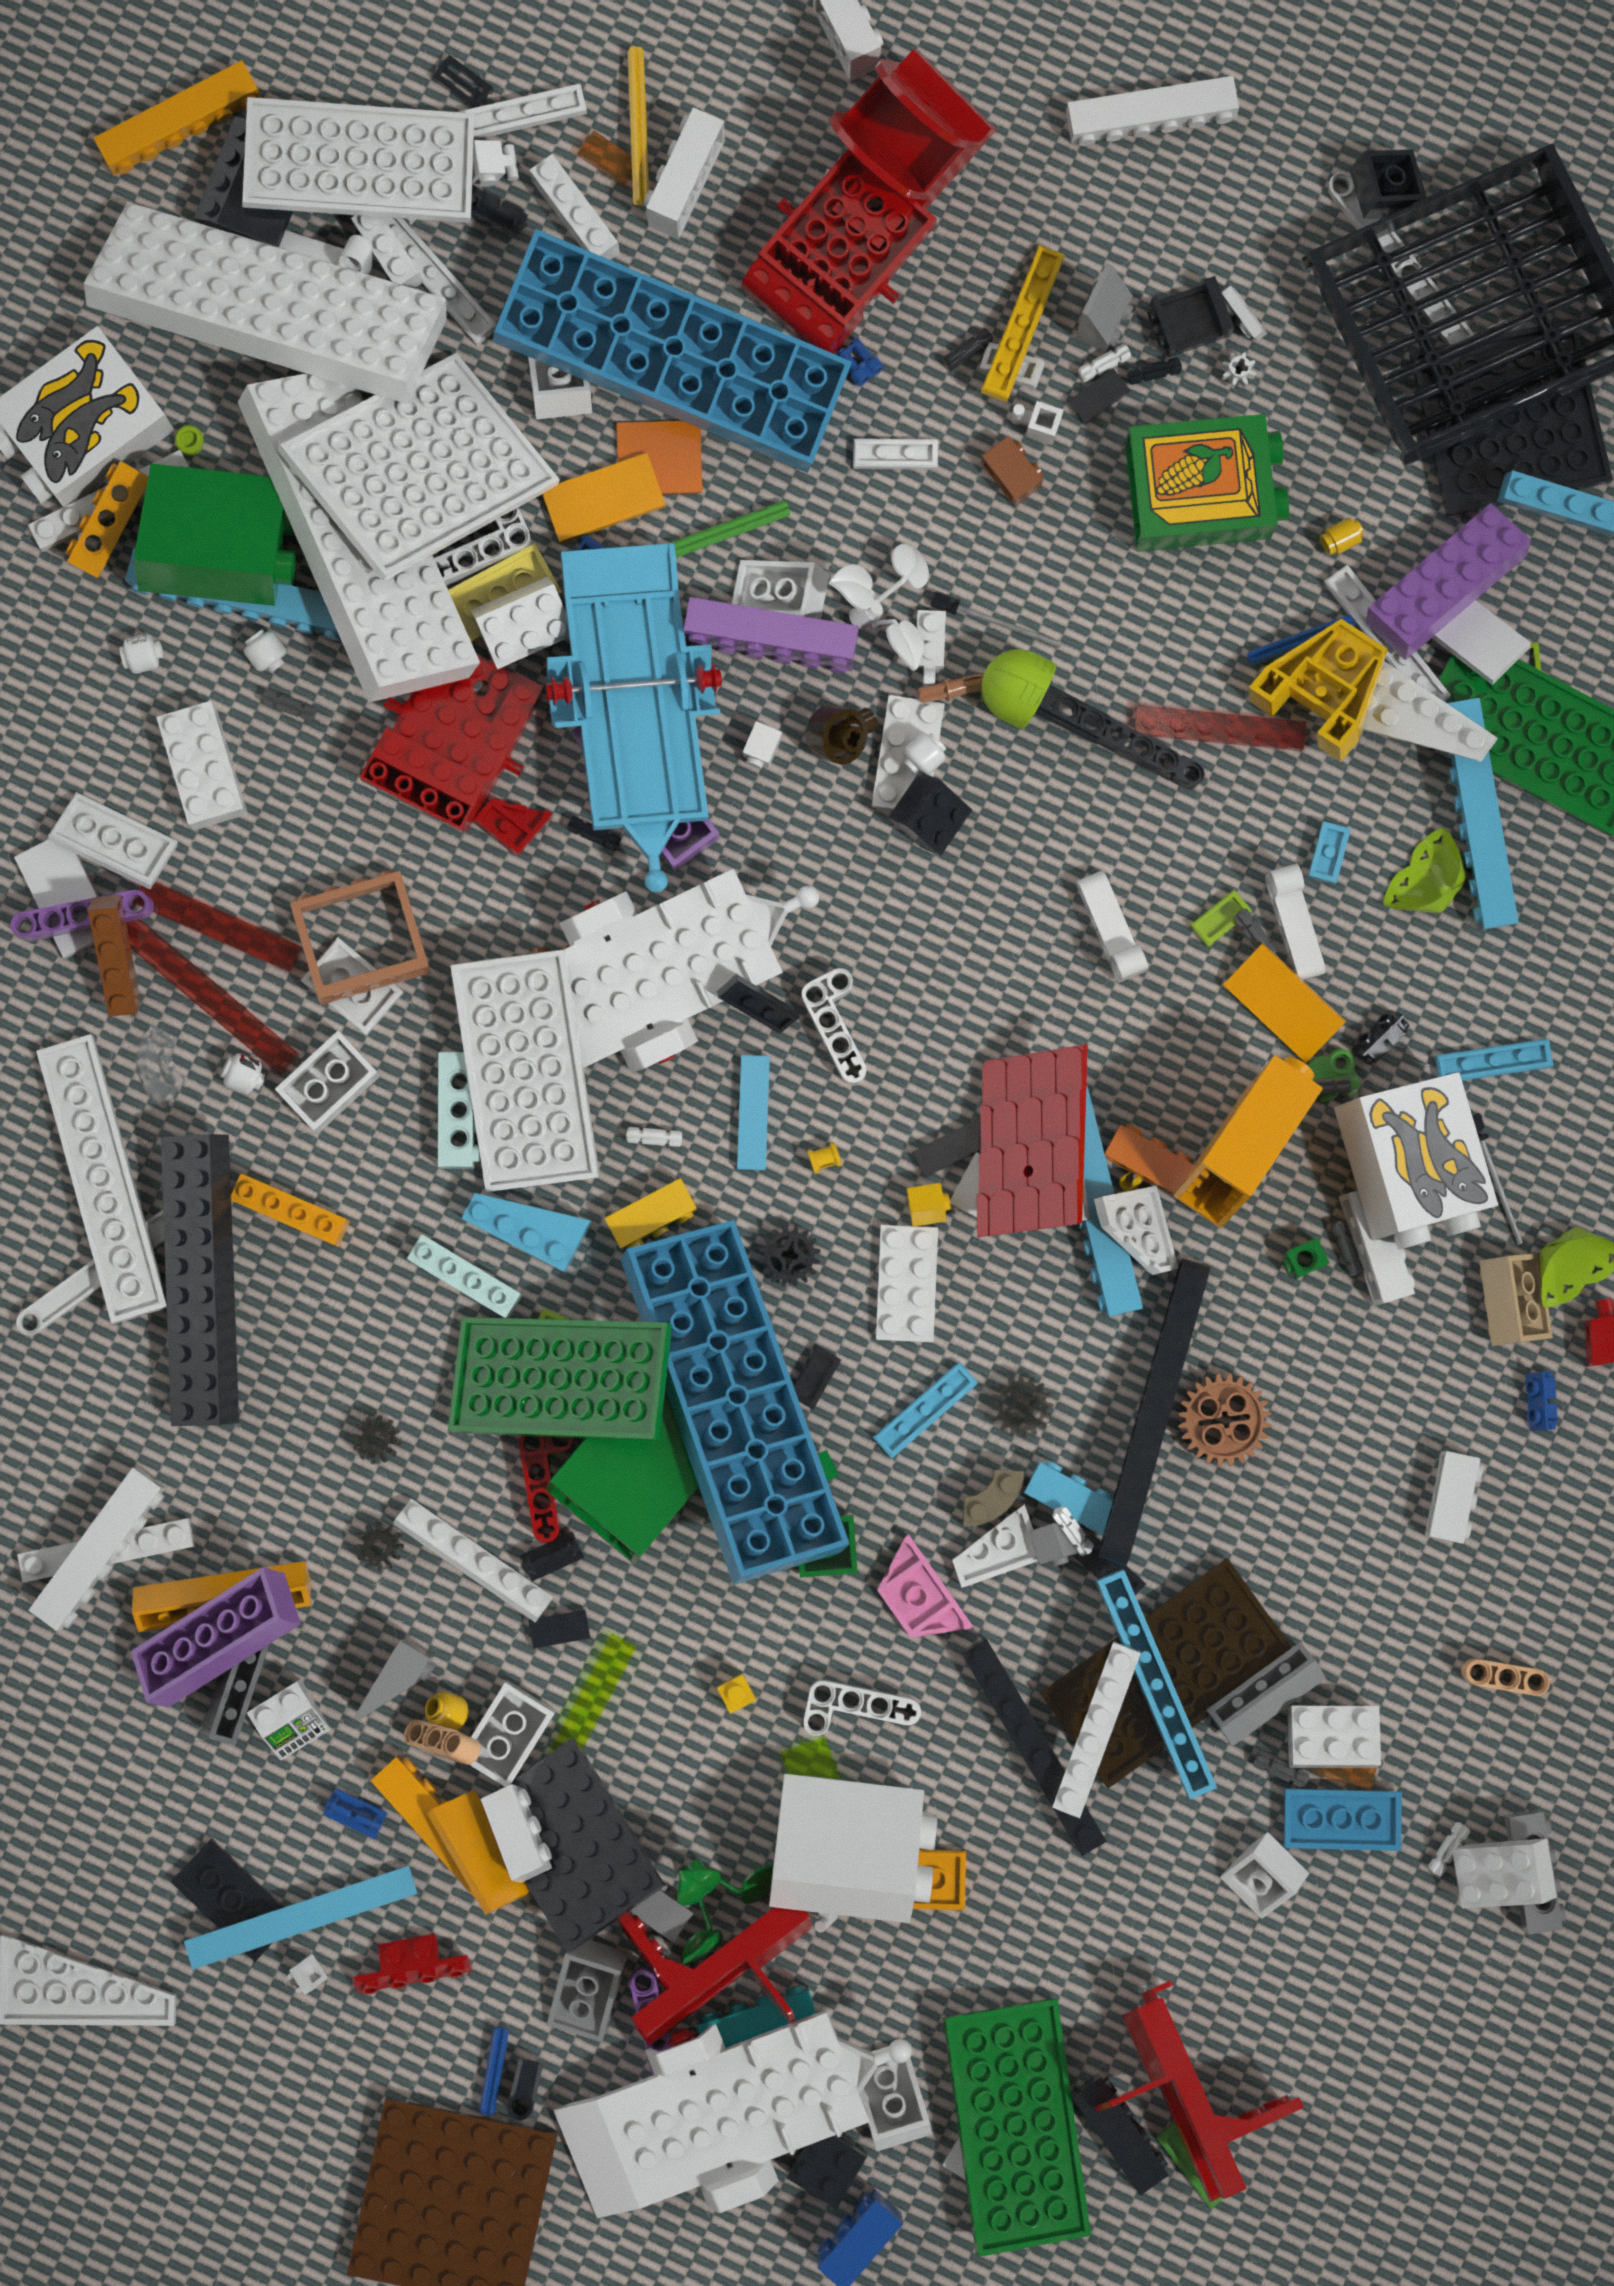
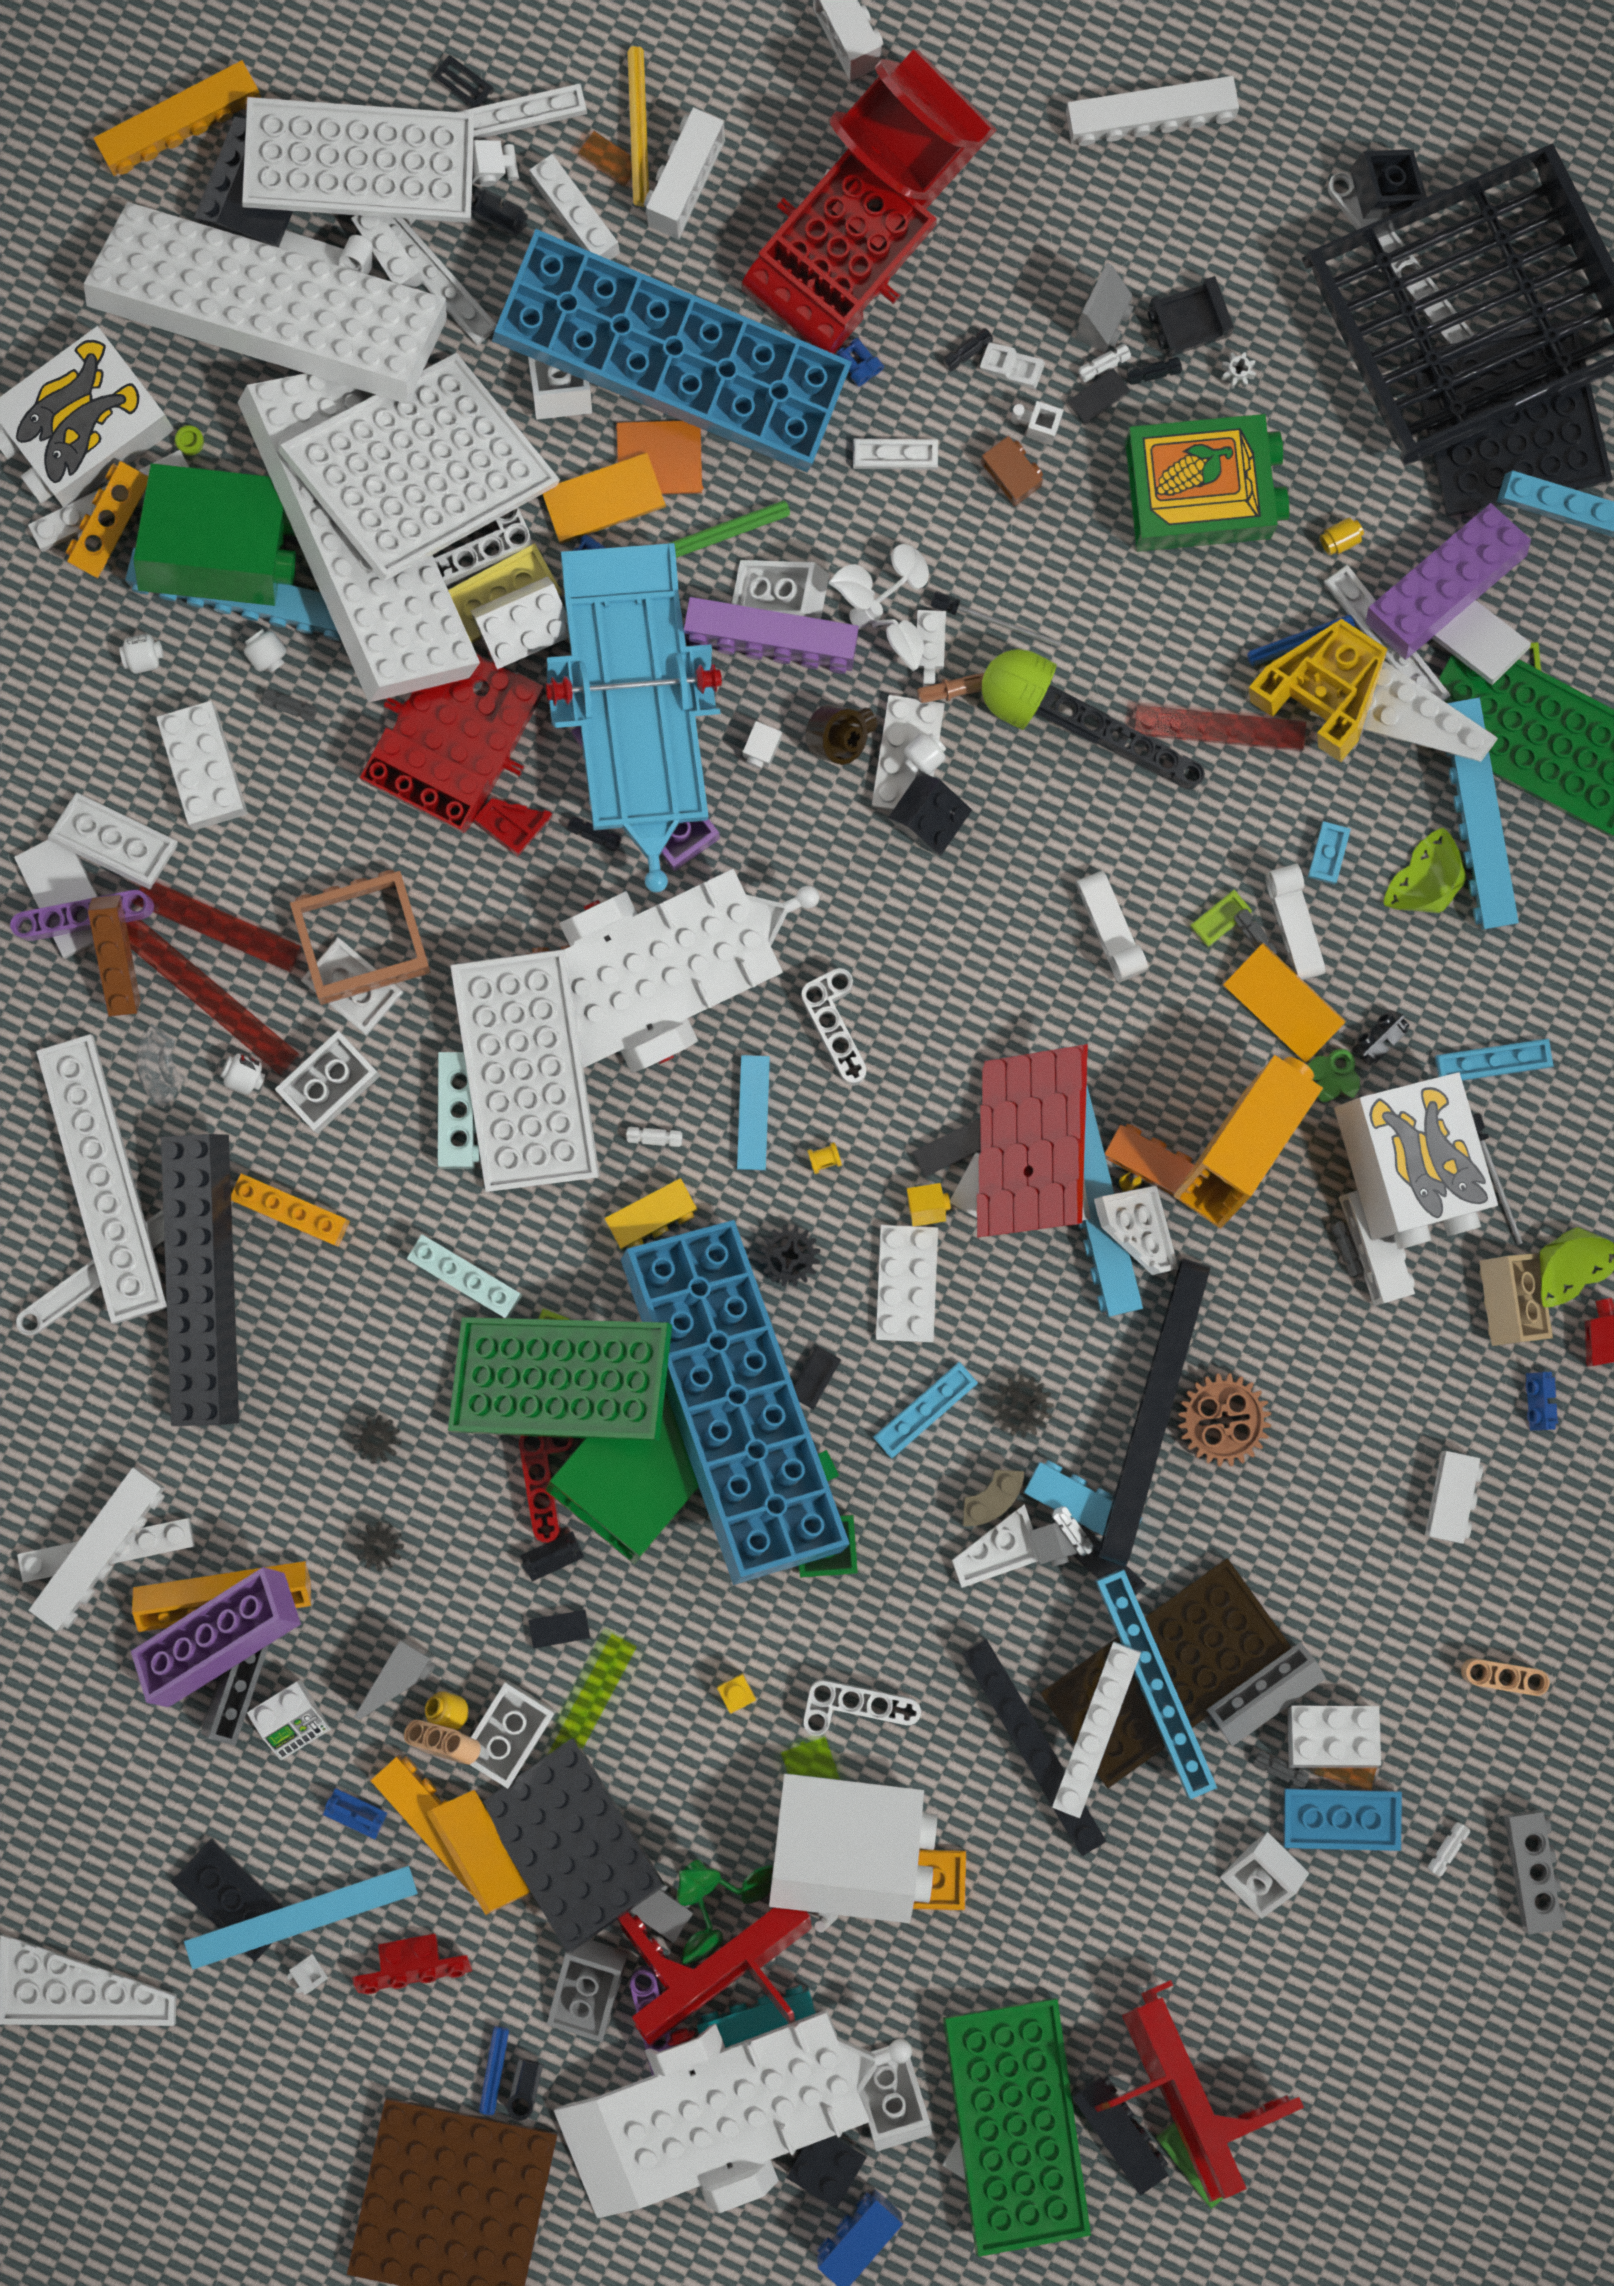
white plate [393,1499,553,1623] -> none
medium azure wedge [461,1193,592,1273] -> none
white brick [481,1784,552,1883] -> none
black tile [717,974,800,1034] -> none
bright pink wing [877,1534,973,1638] -> none
yellow tile [981,245,1065,403] -> none
white plate [1222,286,1268,340] -> none
green brick [1282,1237,1330,1279] -> none
dark grey axle [1313,1077,1351,1096] -> none
white brick [1452,1839,1557,1908] -> none

